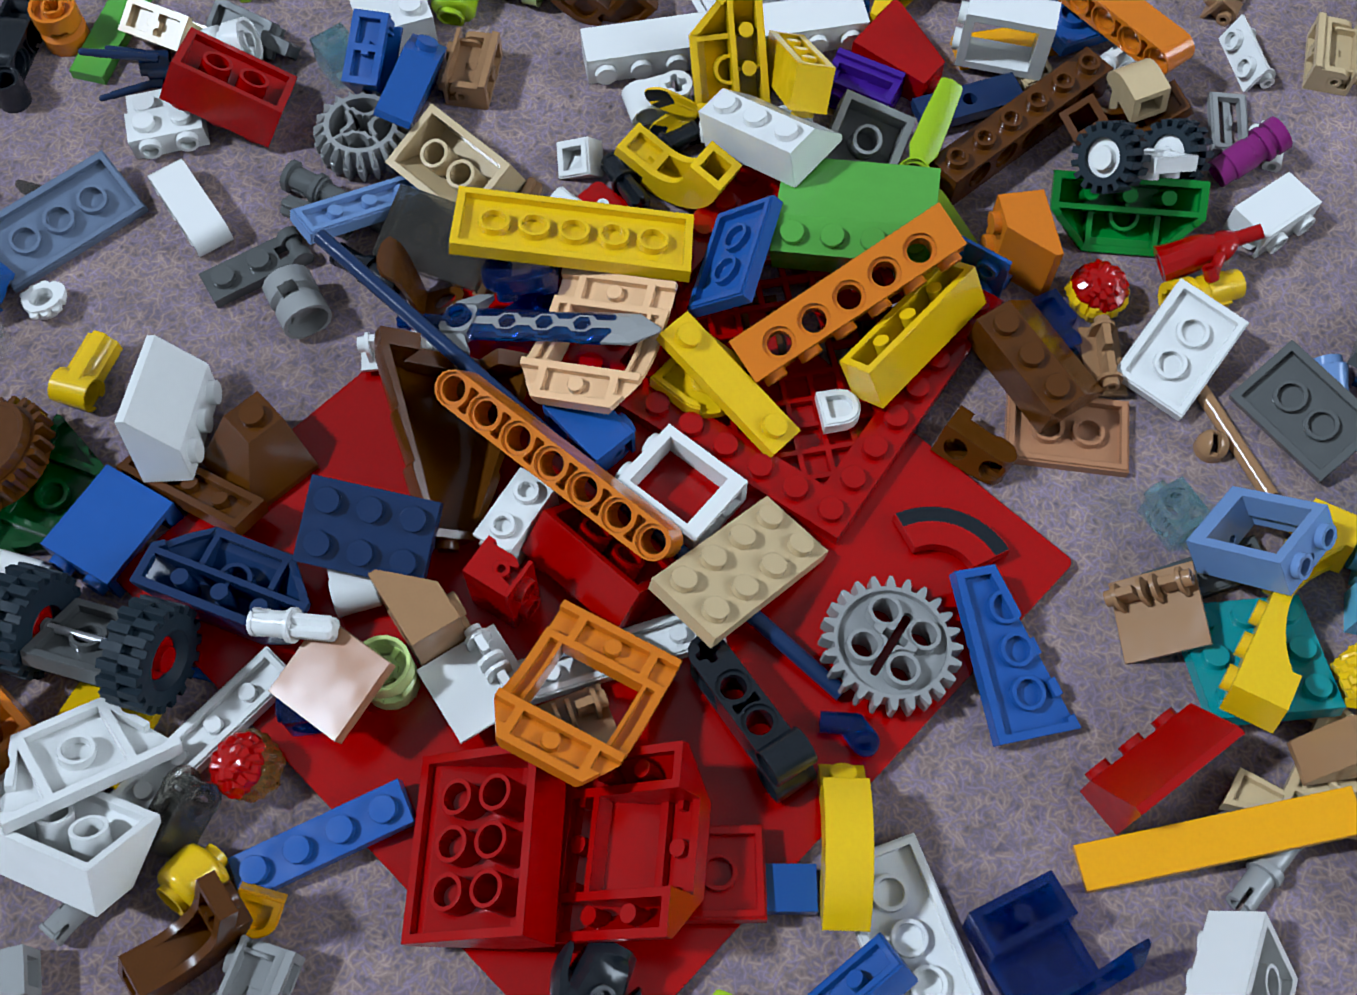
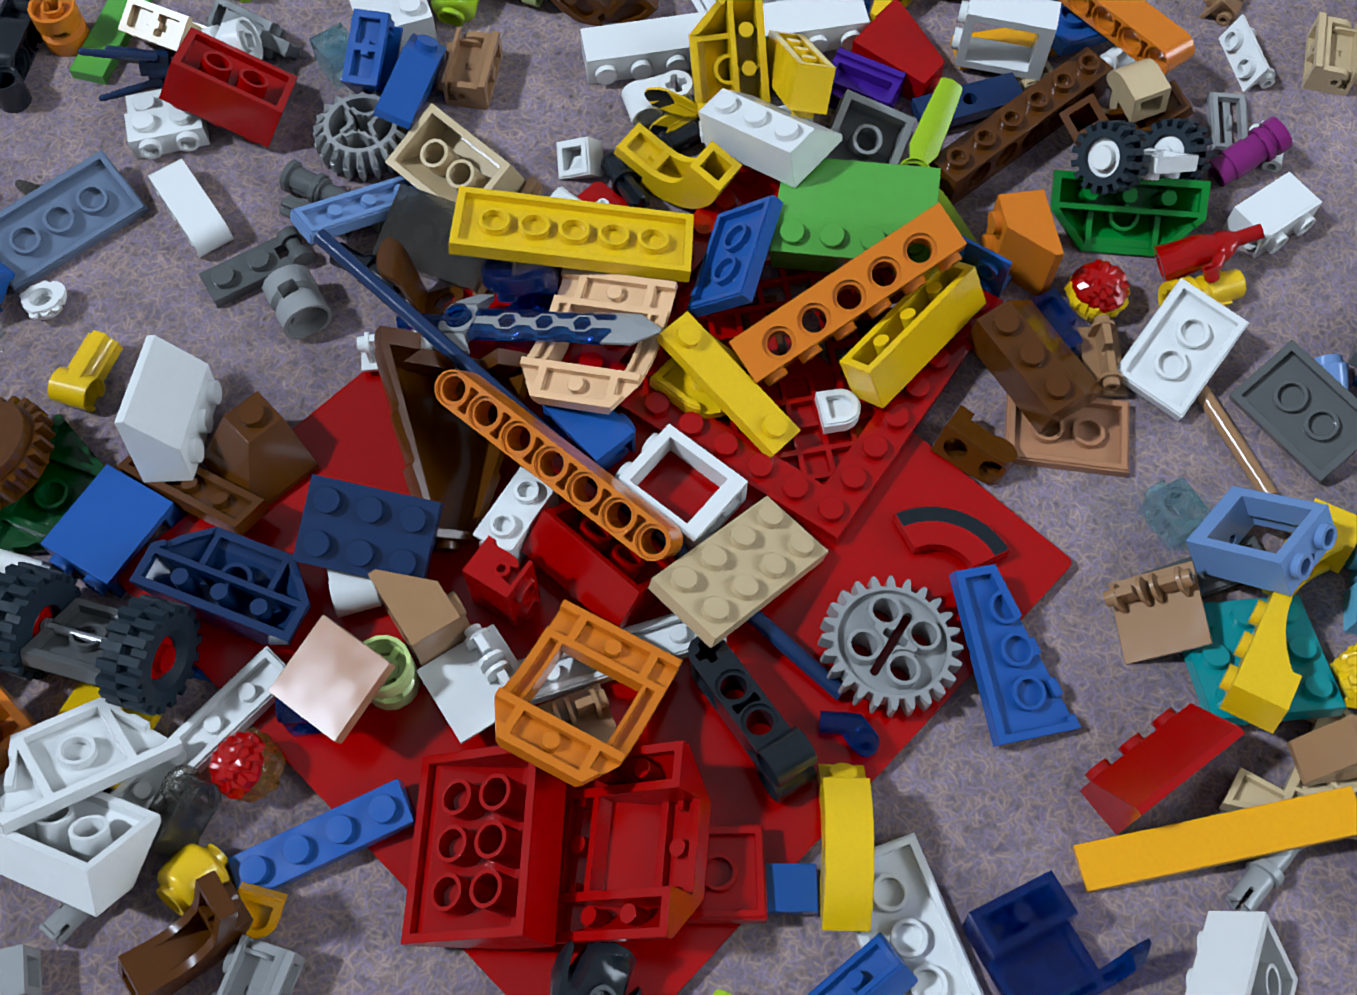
white axle [246,607,340,644] -> none
medium nougat hinge [1193,429,1230,463] -> none

